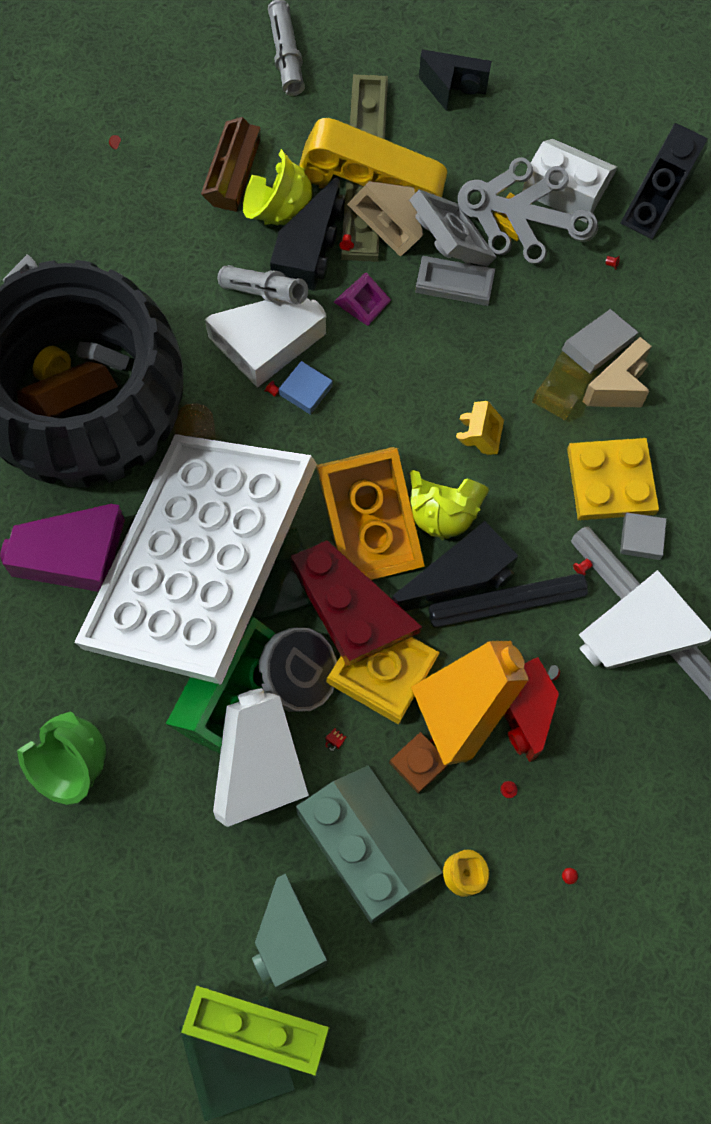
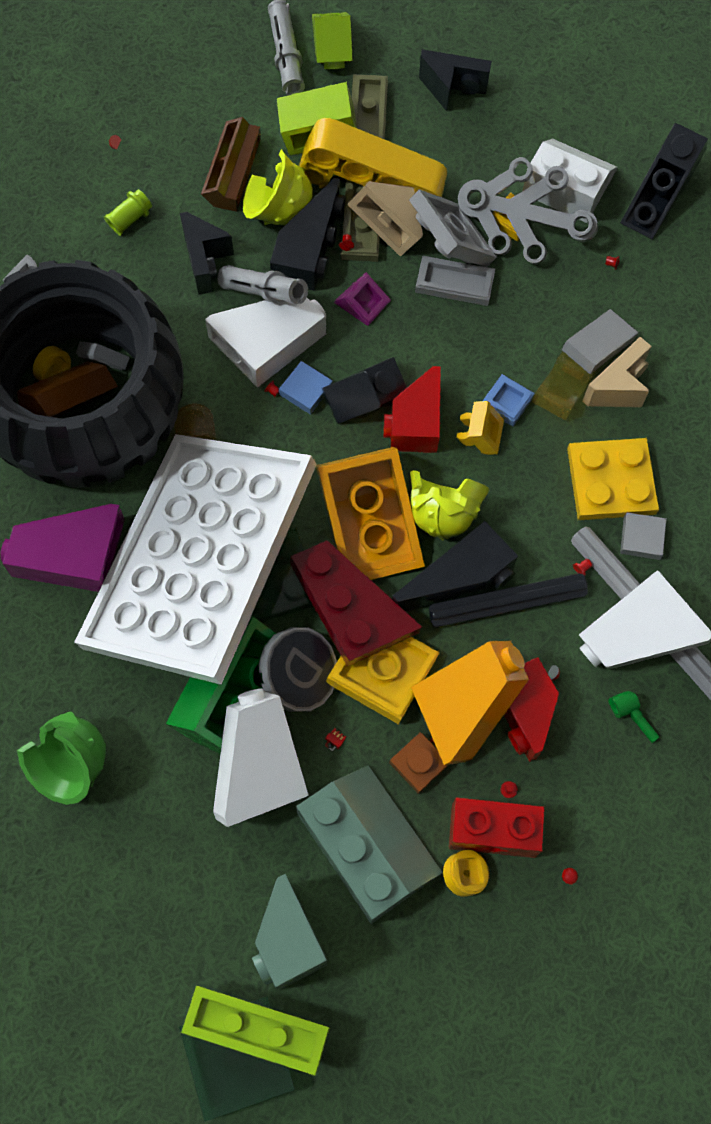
none -> lime pin [104,189,152,236]
none -> black slope [180,212,234,295]
none -> lime brick [277,82,357,155]
none -> lime slope [312,12,352,69]
none -> black slope [322,357,407,424]
none -> red slope [383,366,441,453]
none -> red brick [449,798,544,858]
none -> medium blue tile [483,374,535,427]
none -> green hand [608,691,660,743]

